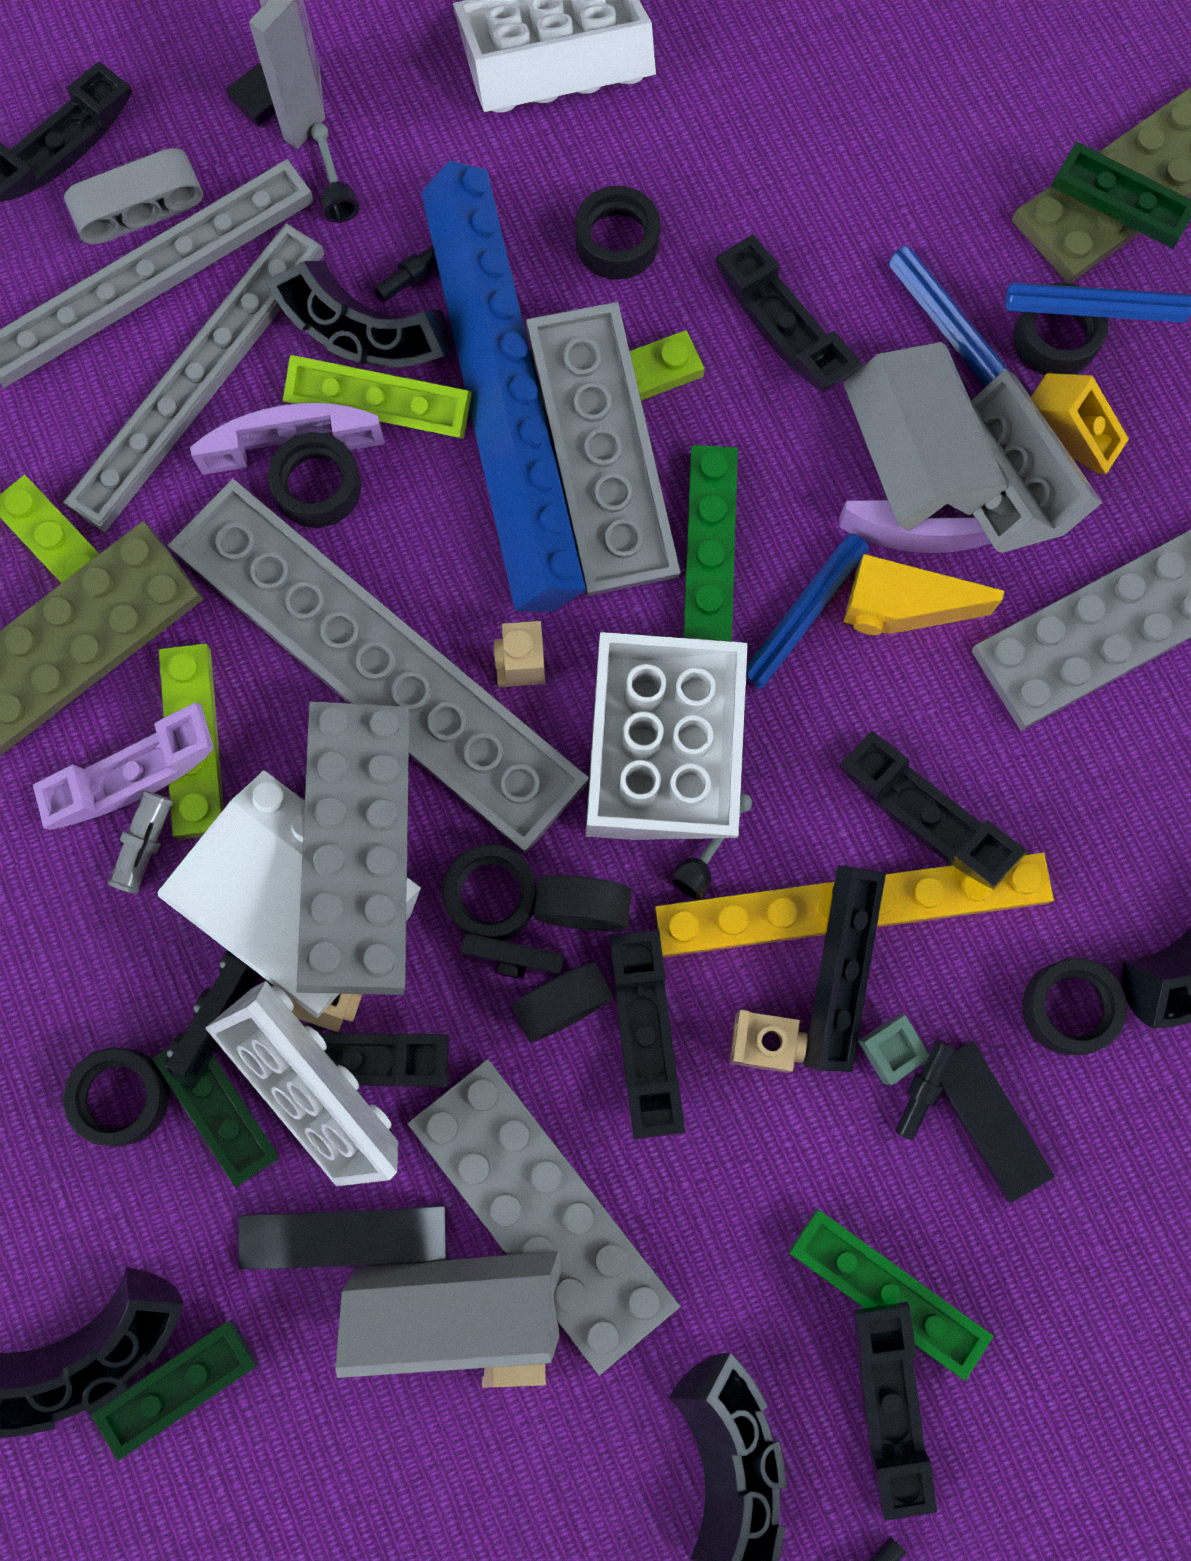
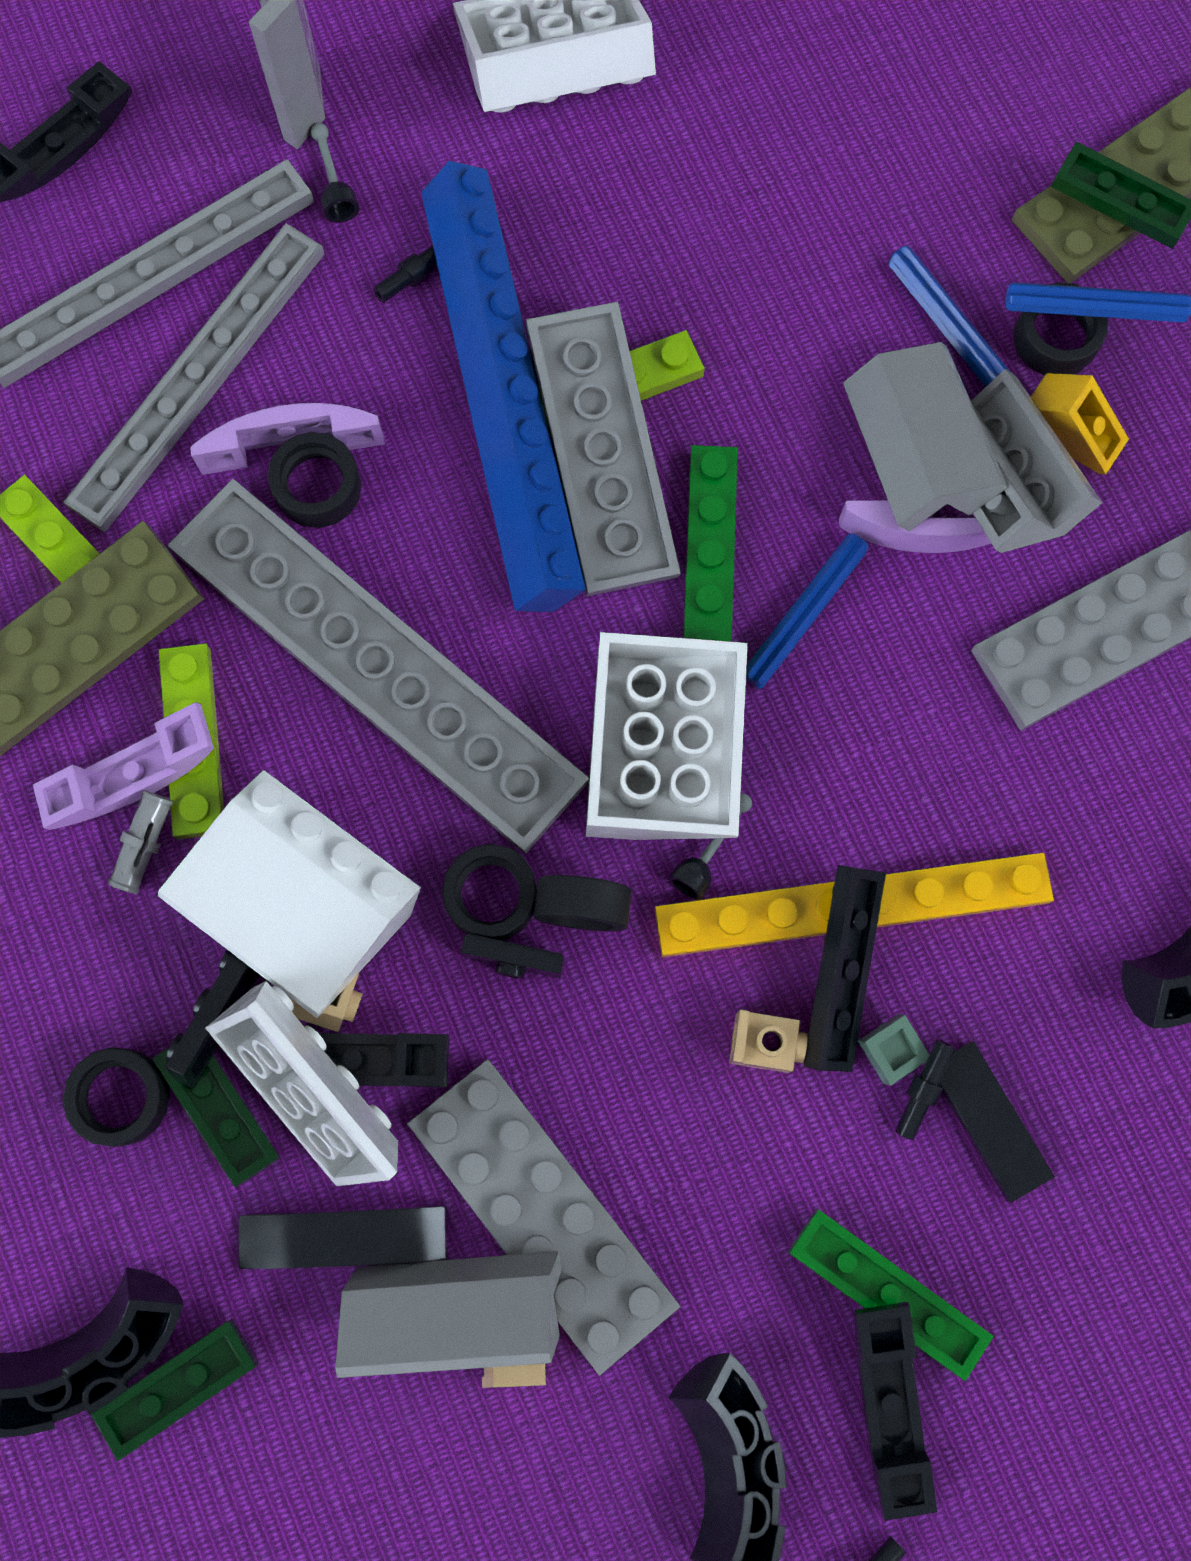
light grey beam [64,148,203,244] -> none
black tile [226,63,276,127] -> none
black brick [266,261,450,368] -> none
lime plate [283,355,472,439] -> none
light grey plate [296,702,409,995] -> none
tan brick [494,621,546,688] -> none
black tyre [511,962,613,1043] -> none
black tyre [575,185,661,280] -> none
black slope [609,930,685,1140] -> none
black slope [716,234,862,392] -> none
black slope [840,731,1027,890] -> none
yellow slope [843,554,1005,635] -> none
black tyre [1022,958,1127,1055] -> none

